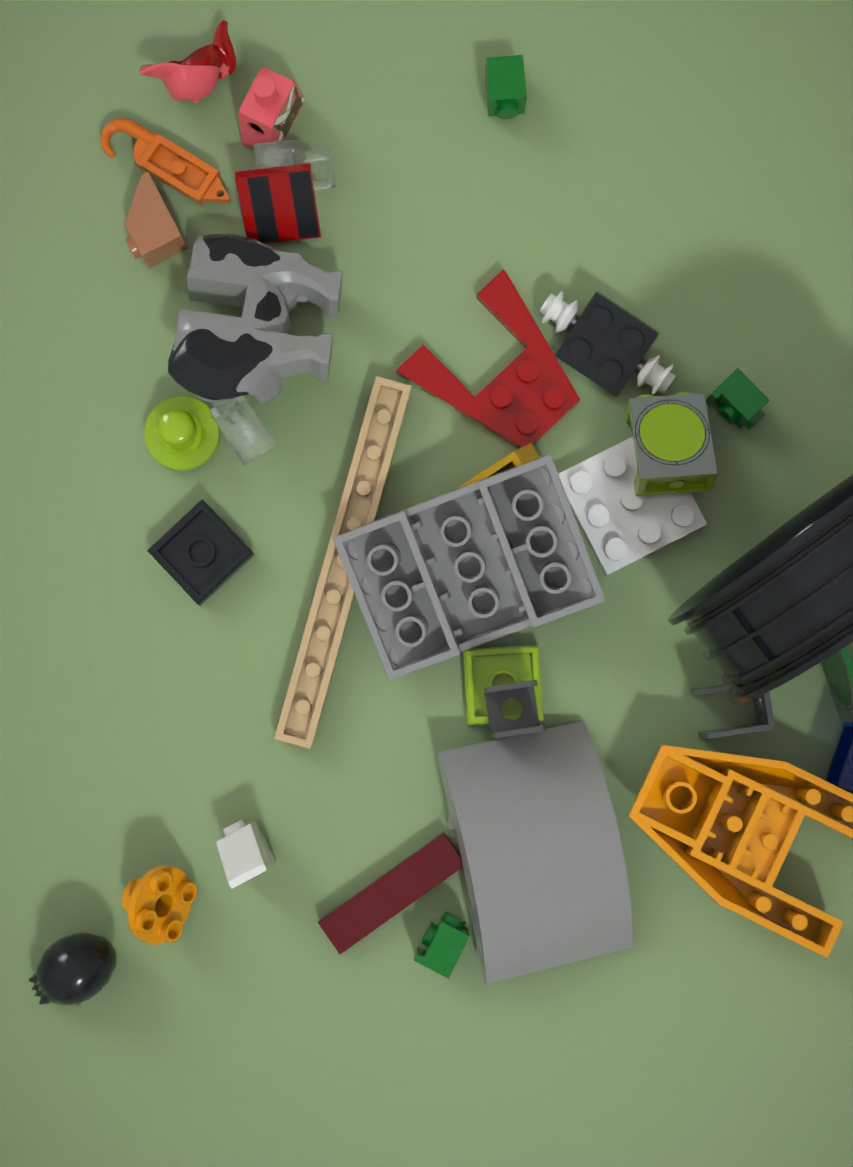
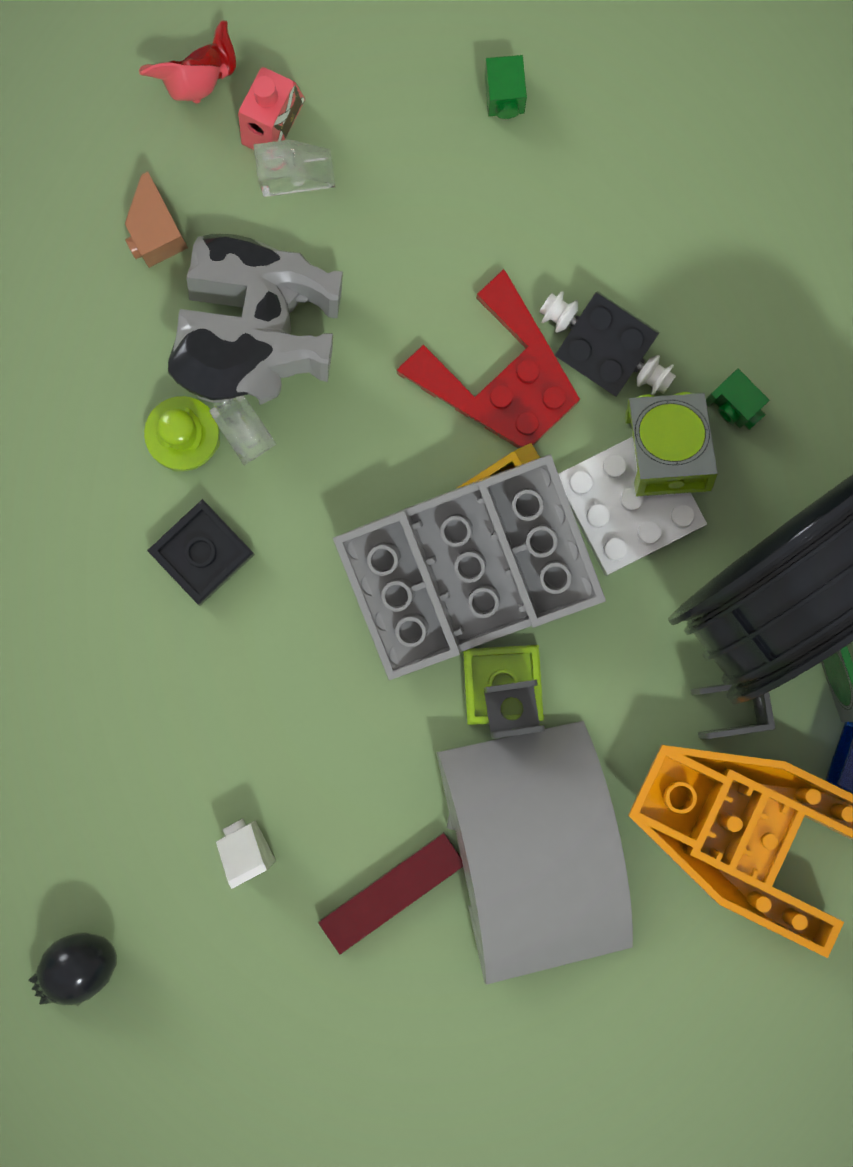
orange plate [100,118,231,206] -> none
light orange plate [122,865,197,945] -> none
tile [235,163,321,244] -> none
tan plate [274,376,412,749] -> none
green brick [414,911,470,979] -> none

